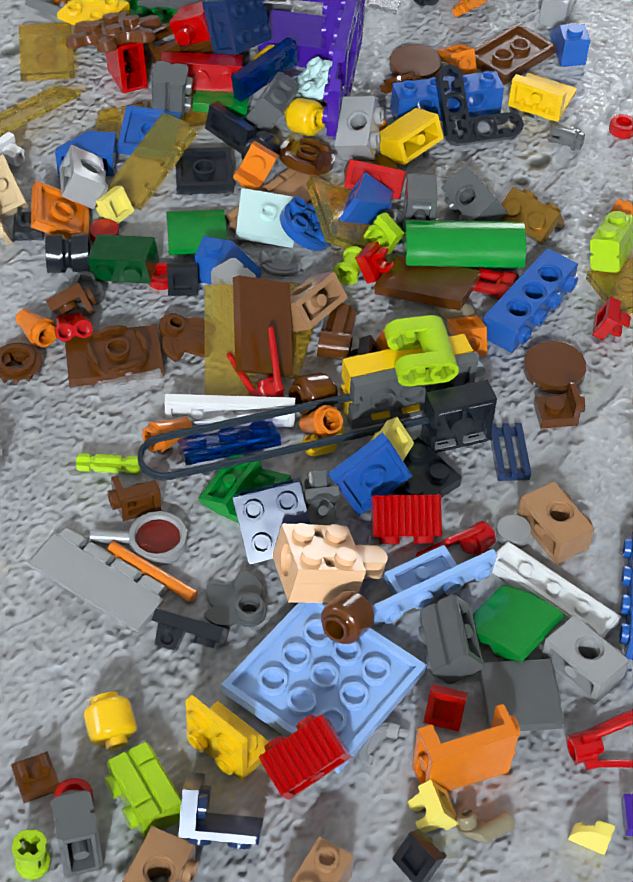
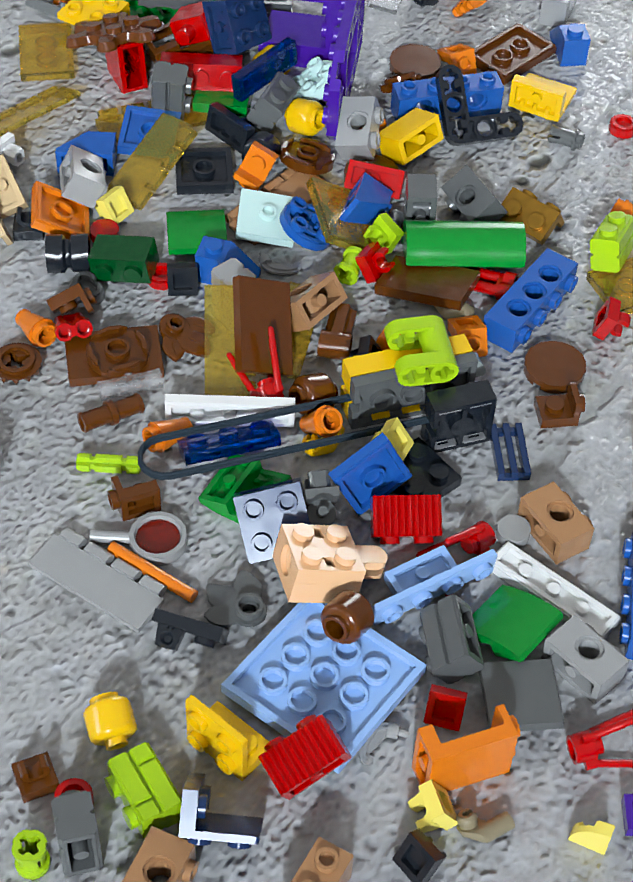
none -> reddish brown pin [77,393,145,433]

